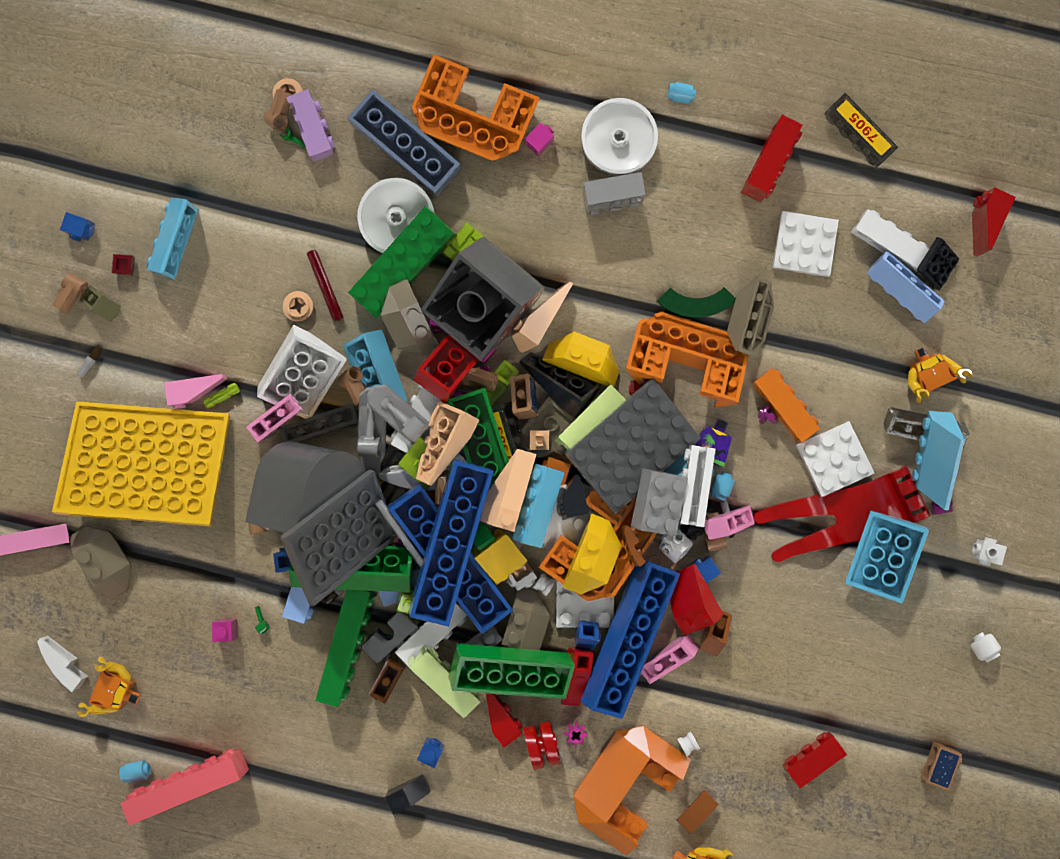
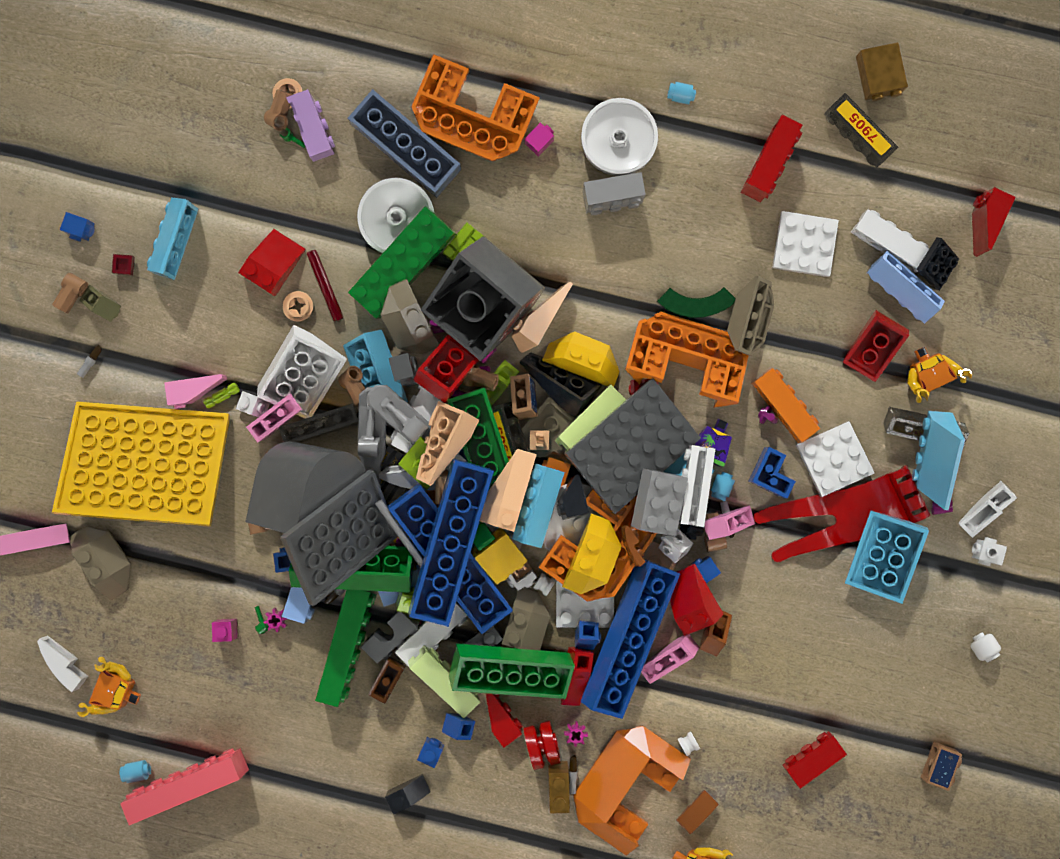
none -> white bracket [236,391,270,417]
none -> red slope [238,229,306,296]
none -> dark pink gear [264,607,287,632]
none -> dark grey arch [389,353,419,387]
none -> blue brick [442,713,475,740]
none -> pearl gold brick [548,761,570,814]
none -> piece [569,755,578,794]
none -> blue brick [748,447,796,499]
none -> red slope [843,310,909,382]
none -> pearl gold brick [856,42,908,101]
none -> white slope [958,481,1017,538]

